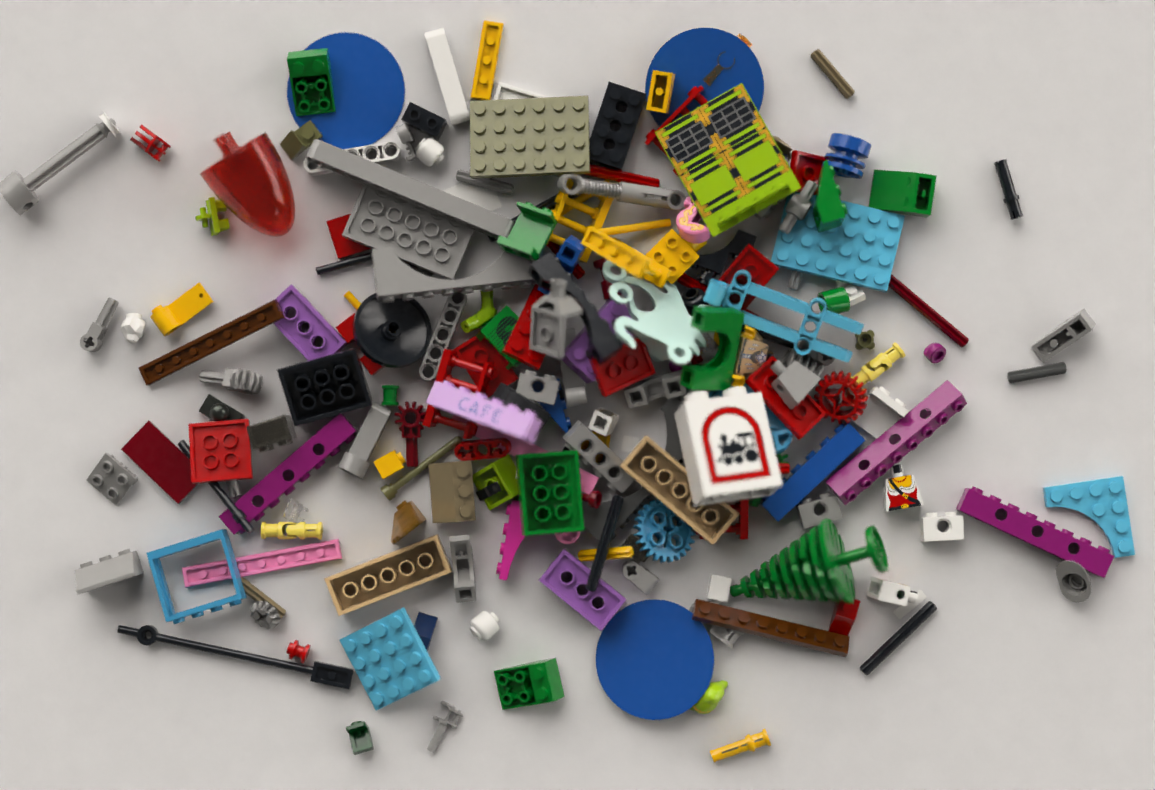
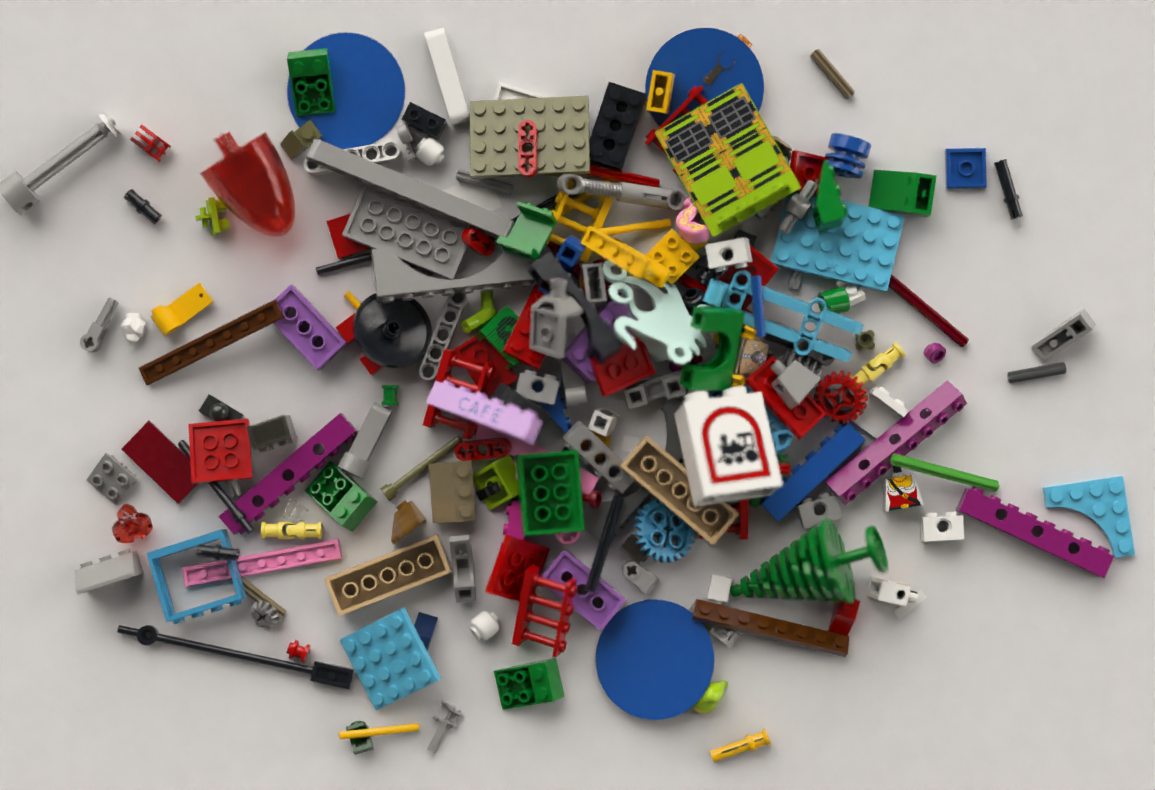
light grey gear [199,368,263,395] -> none
black slope [277,348,372,426] -> none
yellow brick [373,450,406,479] -> none
dark red gear [394,401,426,467] -> none
yellow tile [471,20,503,101] -> none
yellow axle [578,546,634,562] -> none
black axle [860,601,937,675] -> none
light grey piece [1056,560,1091,602] -> none
none -> clear red tile [112,504,153,543]
none -> black pin [124,189,162,224]
none -> black pin [196,544,239,562]
none -> green slope [305,461,378,532]
none -> yellow bar [339,723,419,740]
none -> red beam [461,228,495,256]
none -> red plate [485,535,550,602]
none -> red fence [512,565,578,658]
none -> beam [518,120,537,178]
none -> light grey torso [578,263,607,303]
none -> white brick [705,238,752,272]
none -> blue piece [751,276,766,337]
none -> bright green axle [890,454,1000,492]
none -> blue tile [945,148,987,189]

